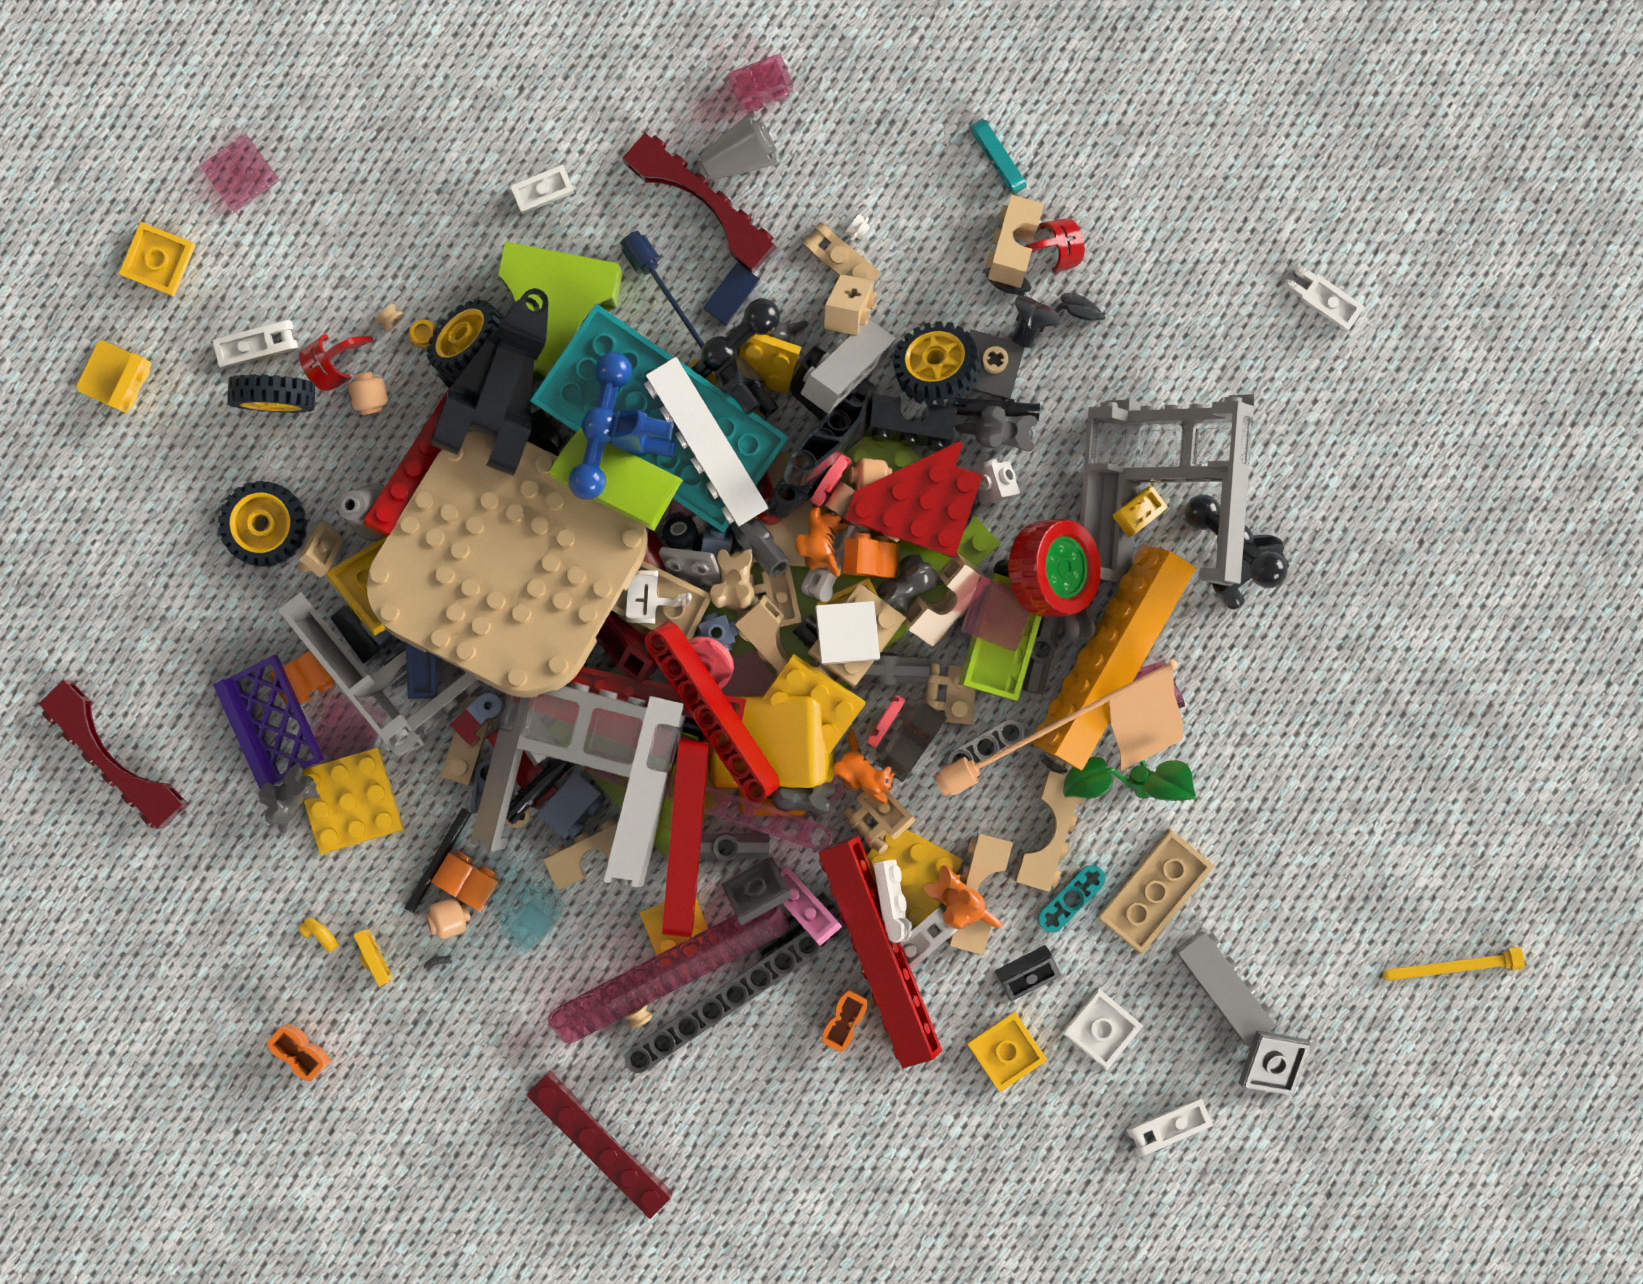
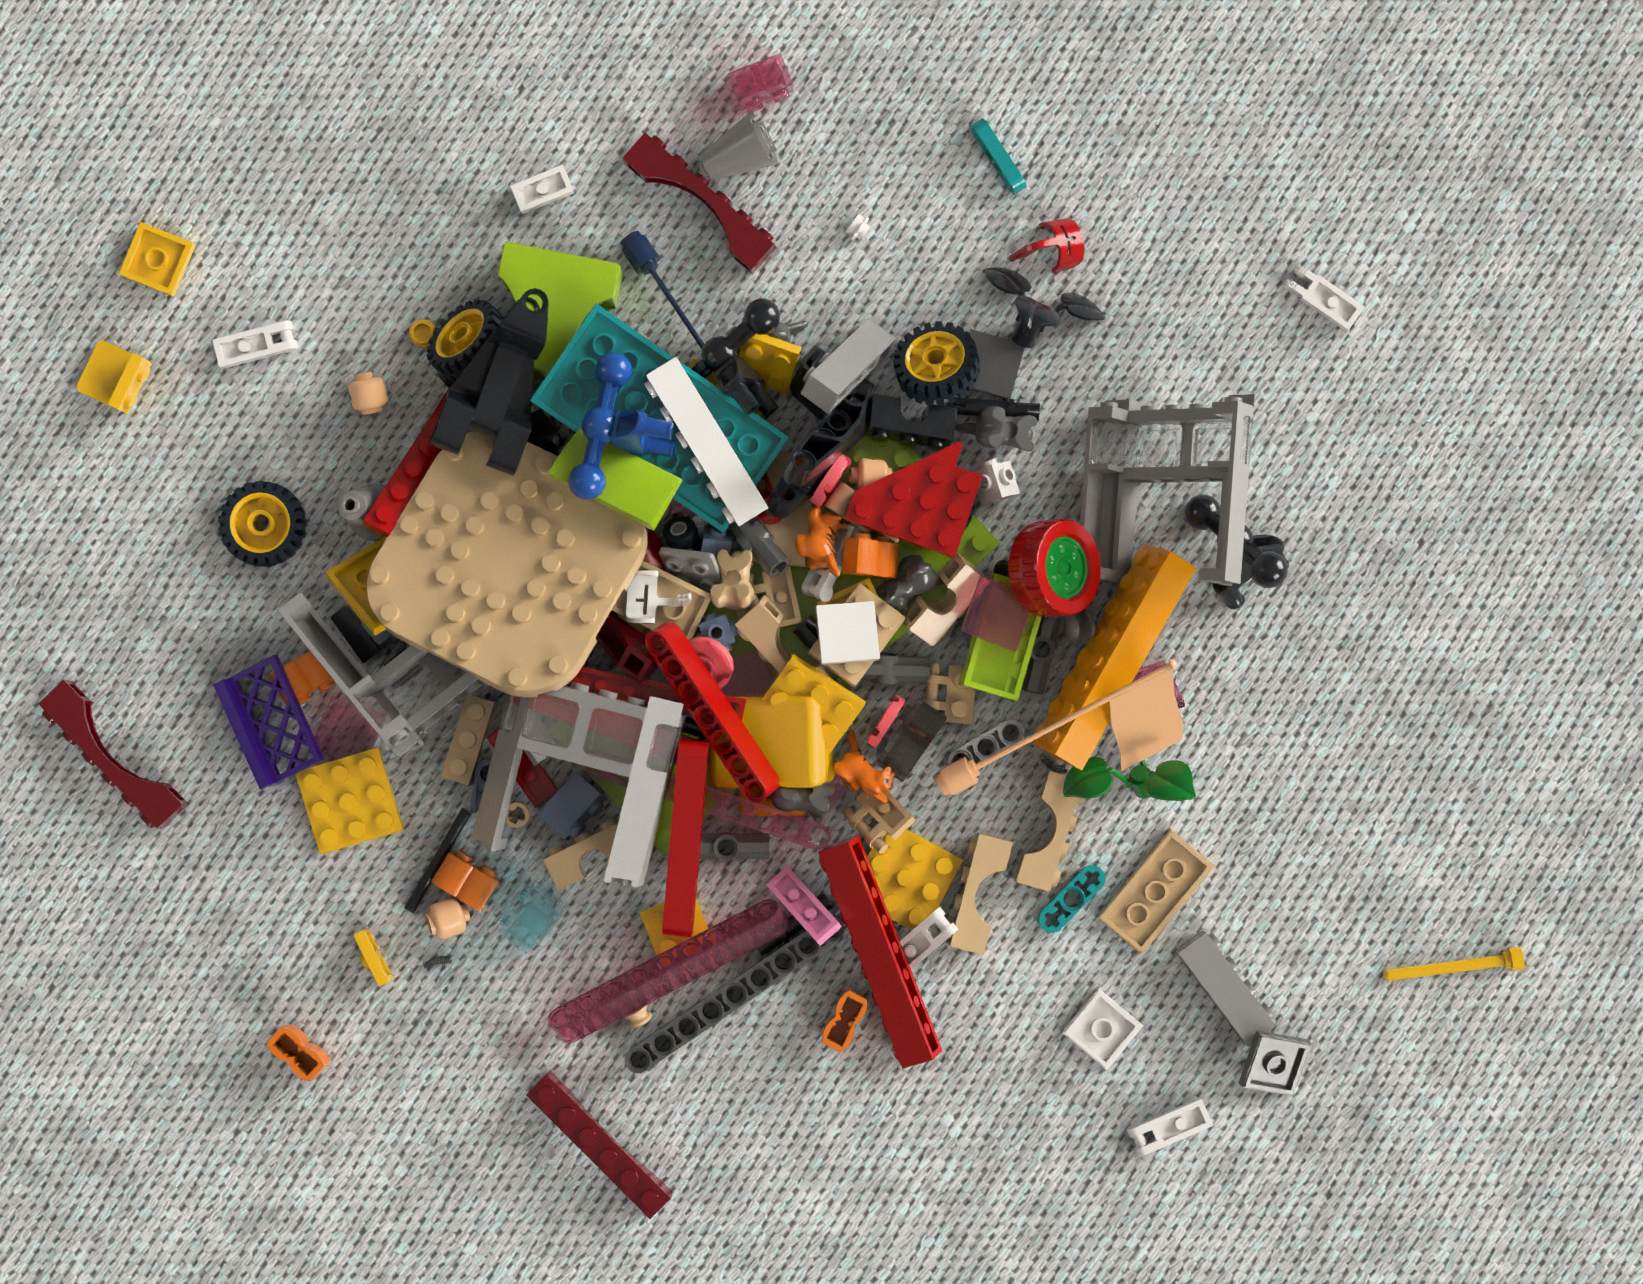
clear pink tile [200,134,280,213] -> none
black wheel [227,374,315,413] -> none
dark grey animal [259,764,320,834] -> none
tan tile [298,520,345,578] -> none
yellow arm [298,918,339,953] -> none
red helmet [299,334,373,391] -> none
tan bush [376,304,404,332] -> none
dark blue tile [405,642,438,699] -> none
leg [450,693,504,747] -> none
black pin [506,758,575,825] -> none
dark blue tile [703,262,760,326] -> none
dark grey tile [722,857,792,926] -> none
tan plate [801,222,881,281] -> none
tan brick [824,274,877,336] -> none
white hinge [873,860,913,943] -> none
orange animal [925,865,1002,929] -> none
yellow plate [967,1011,1047,1092] -> none
tan bush [982,346,1008,374] -> none
tan arch [985,195,1044,288] -> none
black slope [995,945,1062,1002] -> none
yellow plate [1112,485,1168,538] -> none

